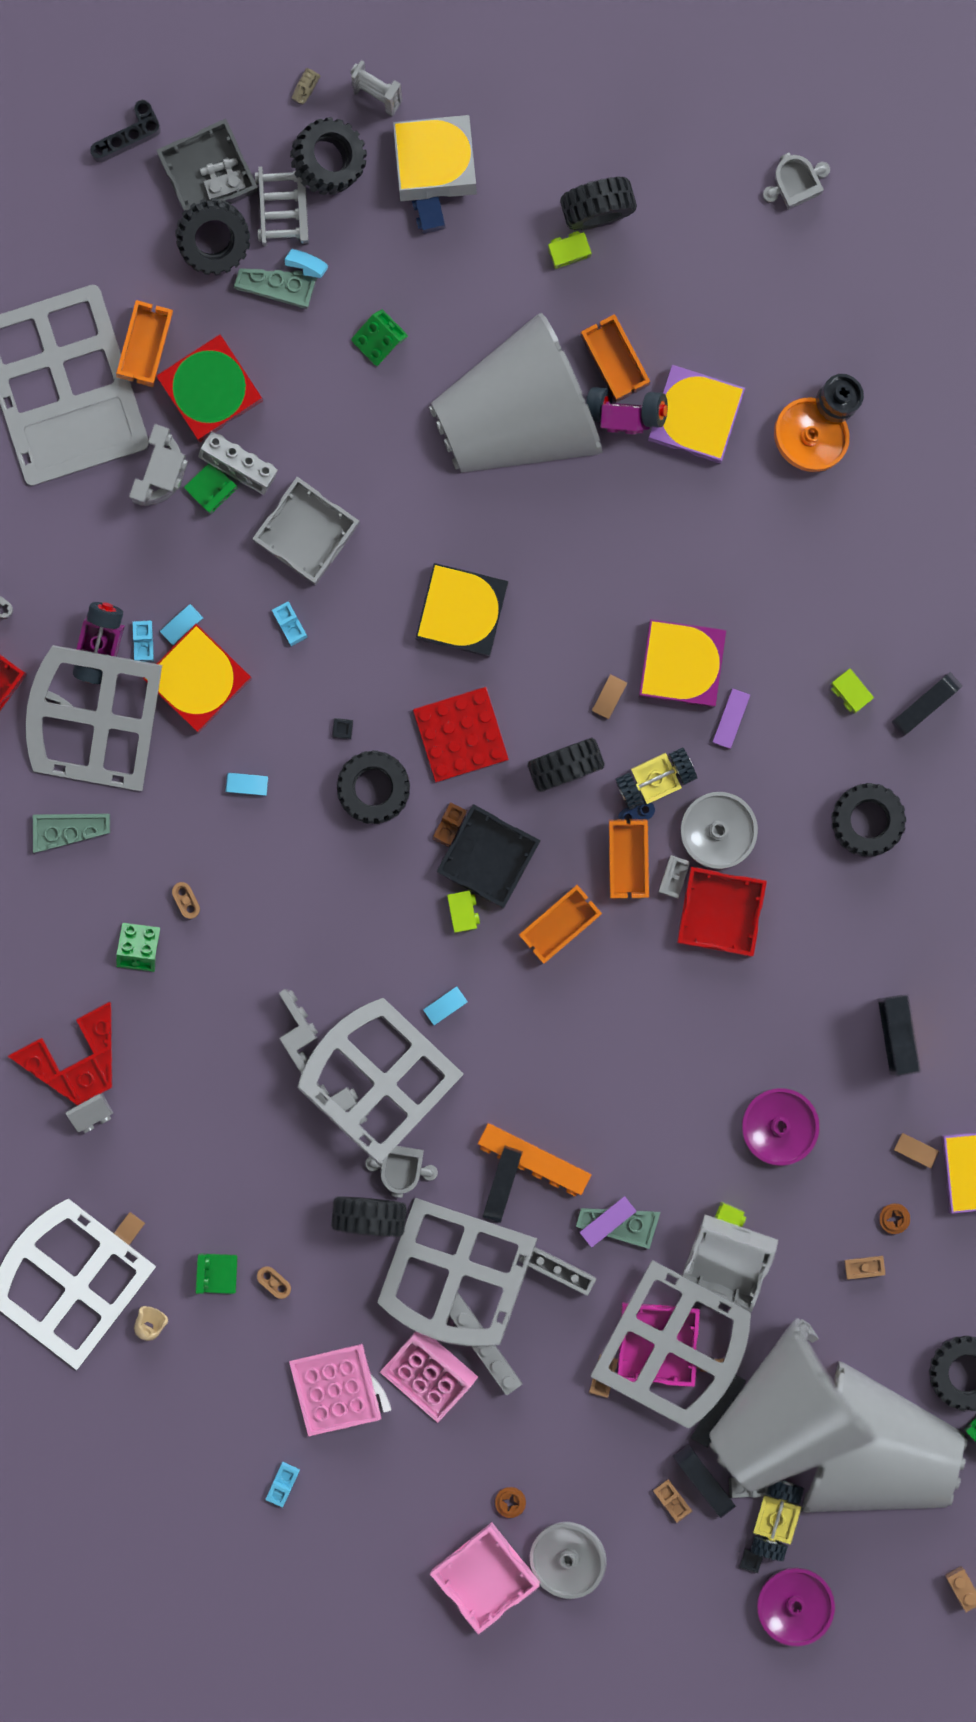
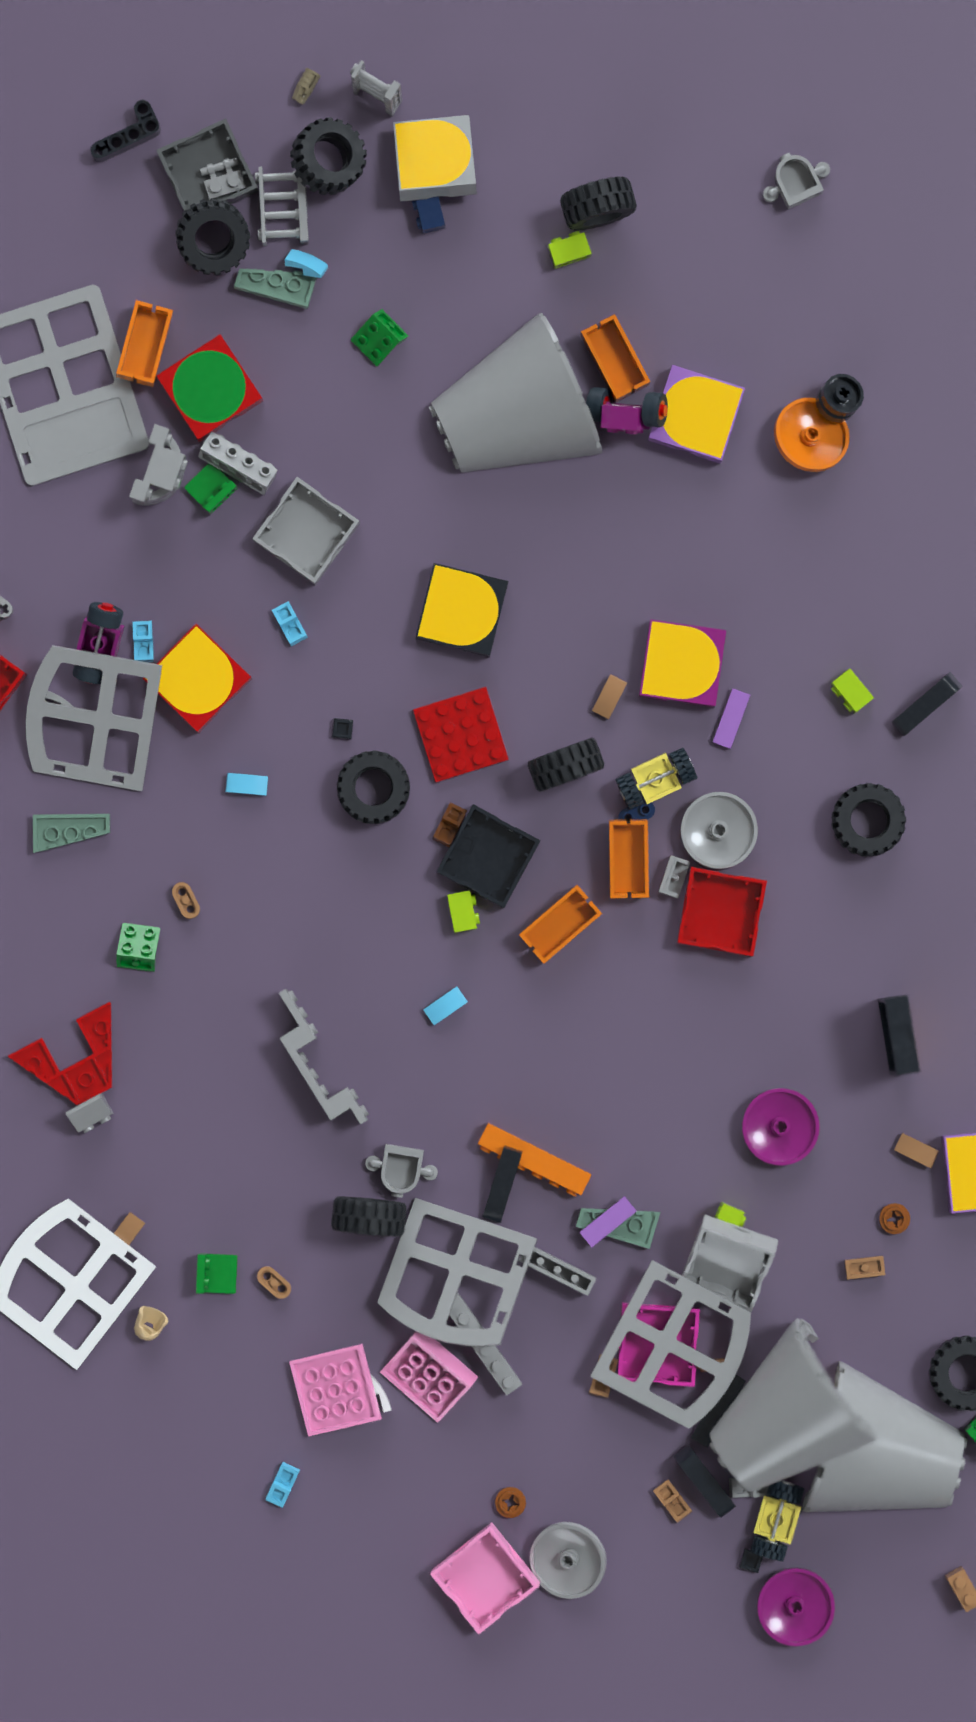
medium azure slope [160,604,203,645] -> none
light grey window [297,998,464,1165] -> none

